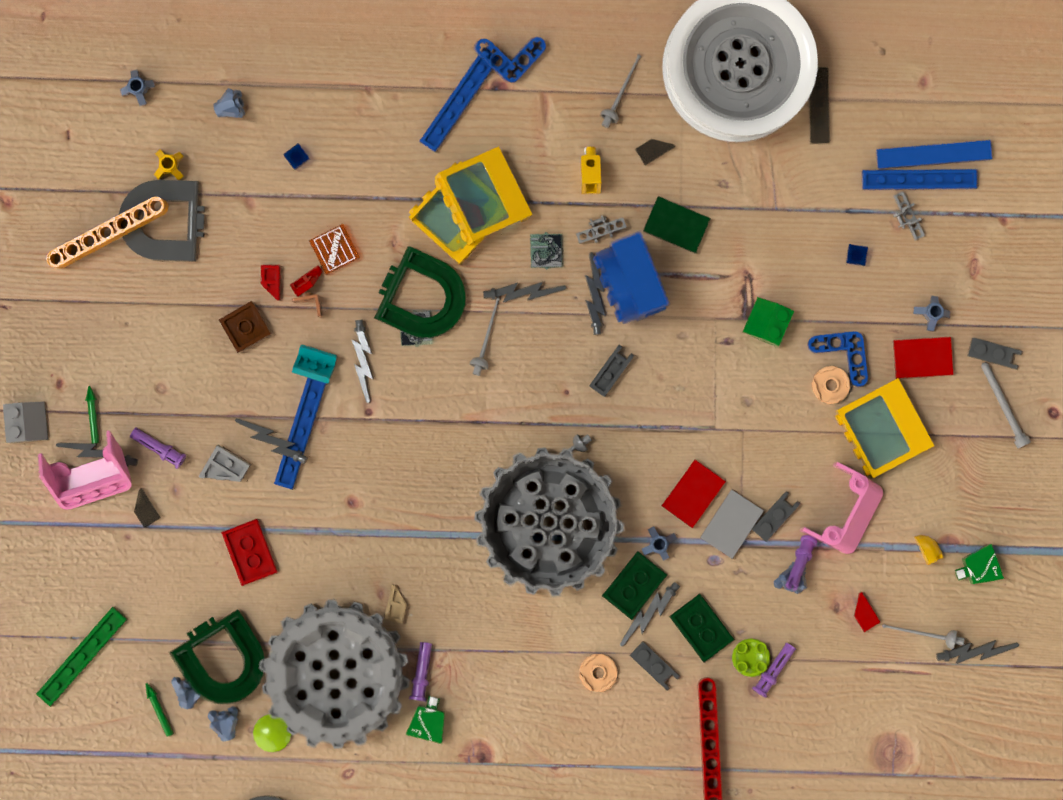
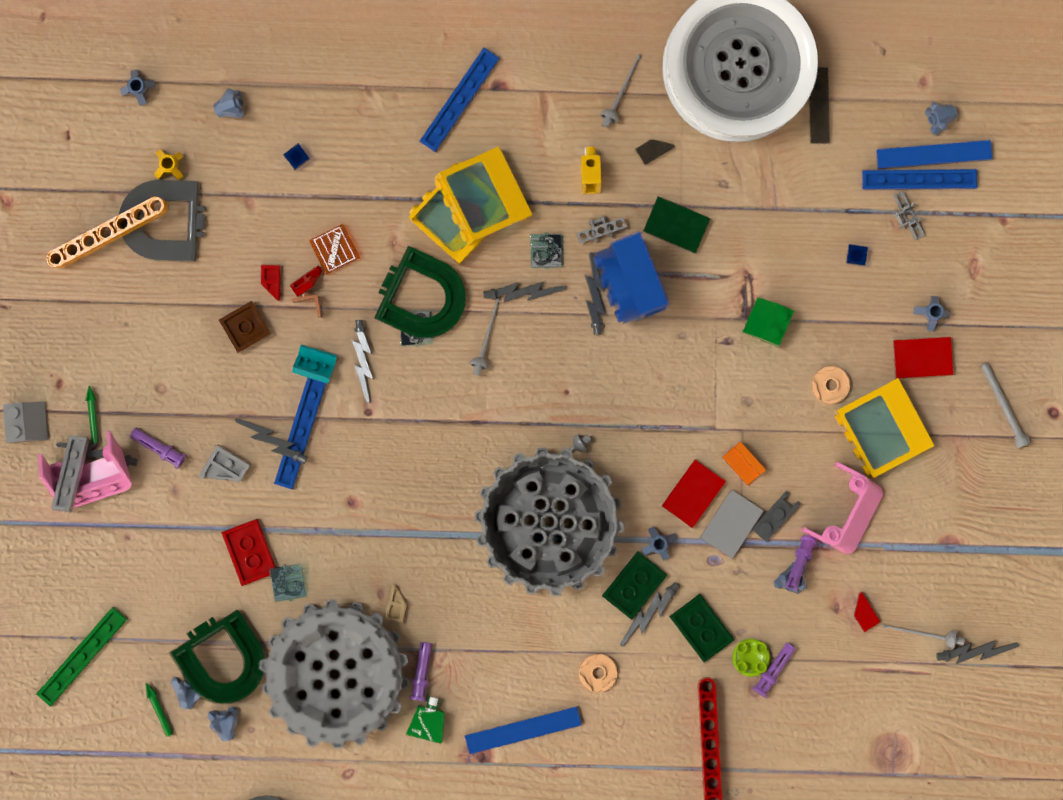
clear smoke tile [134,488,161,528] -> none
lime dish [253,714,291,752] -> none
blue beam [474,37,546,82] -> none
dark grey hinge [589,344,635,397] -> none
dark grey hinge [630,641,680,691] -> none
blue beam [807,331,868,387] -> none
yellow brick [914,535,944,565] -> none
green torso [955,544,1004,584] -> none
dark grey hinge [967,337,1022,370] -> none
none -> light grey plate [51,435,90,513]
none -> clear light blue piece [269,563,306,602]
none -> blue tile [465,706,581,754]
none -> orange panel [722,441,766,486]
none -> sand blue rock [925,102,957,135]

